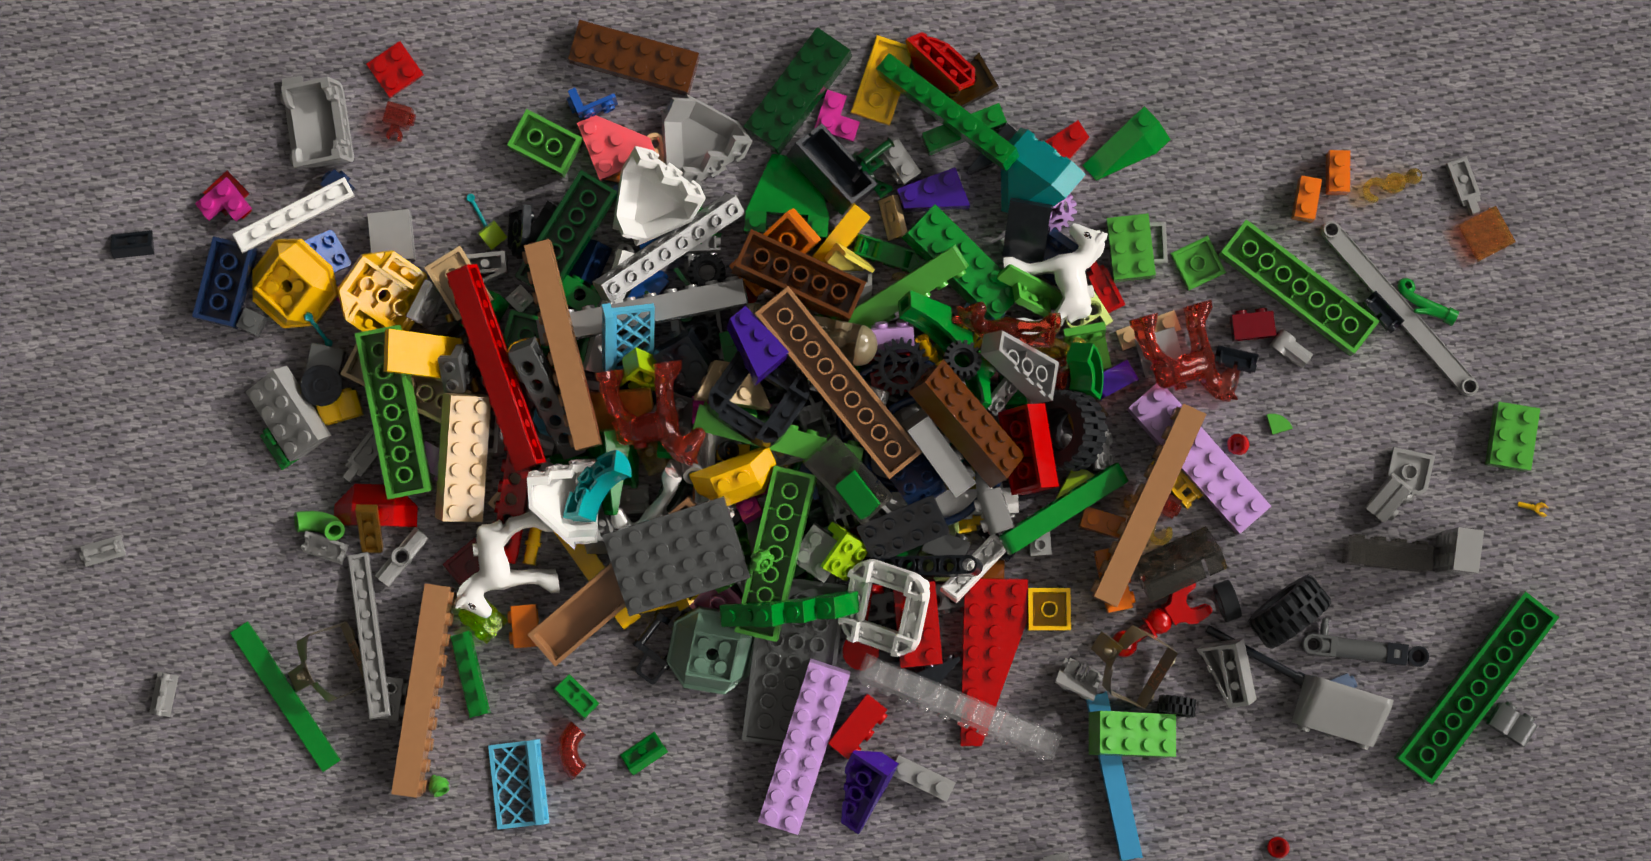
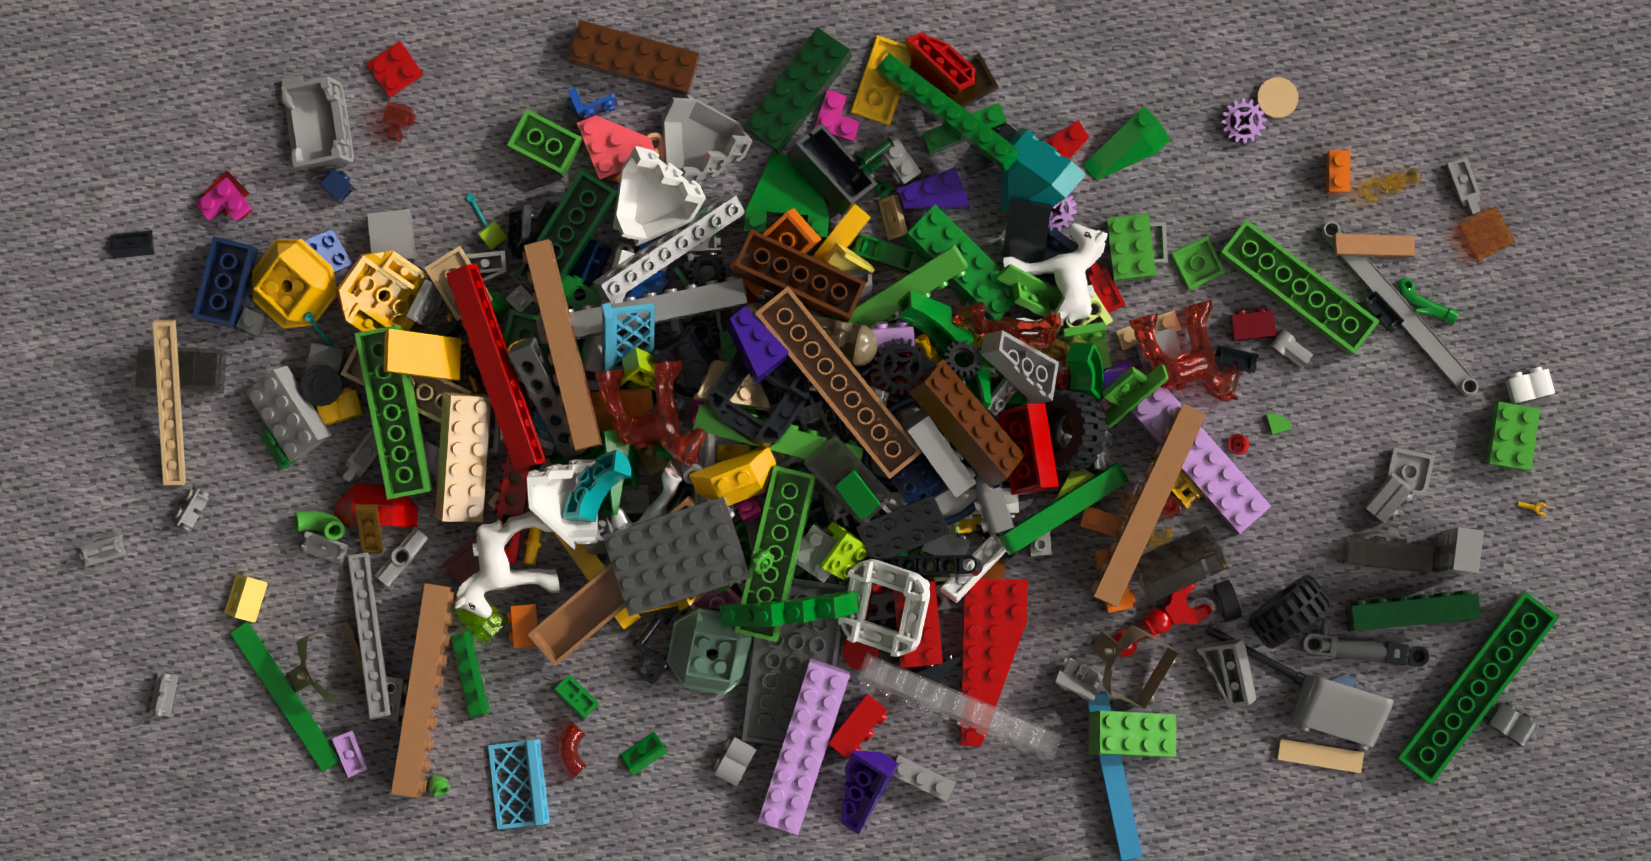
white tile [232,177,355,254] -> none
dark grey bracket [438,344,473,393] -> none
black bush [718,441,739,460] -> none
yellow brick [1027,588,1071,631] -> none
black tyre [1157,695,1197,718] -> none
red tile [1267,837,1290,859] -> none
orange brick [1291,175,1322,223] -> none
none -> clear smoke piece [135,345,227,394]
none -> tan plate [153,320,186,485]
none -> light grey hinge [174,486,209,530]
none -> light yellow panel [224,573,267,622]
none -> lavender plate [332,730,368,778]
none -> light grey brick [713,737,757,786]
none -> bright green bracket [1102,364,1169,429]
none -> lavender gear [1221,98,1267,144]
none -> tan tile [1257,77,1298,119]
none -> tan tile [1277,739,1364,773]
none -> medium nougat tile [1333,234,1415,258]
none -> dark green brick [1345,590,1481,632]
none -> white brick [1505,367,1555,404]

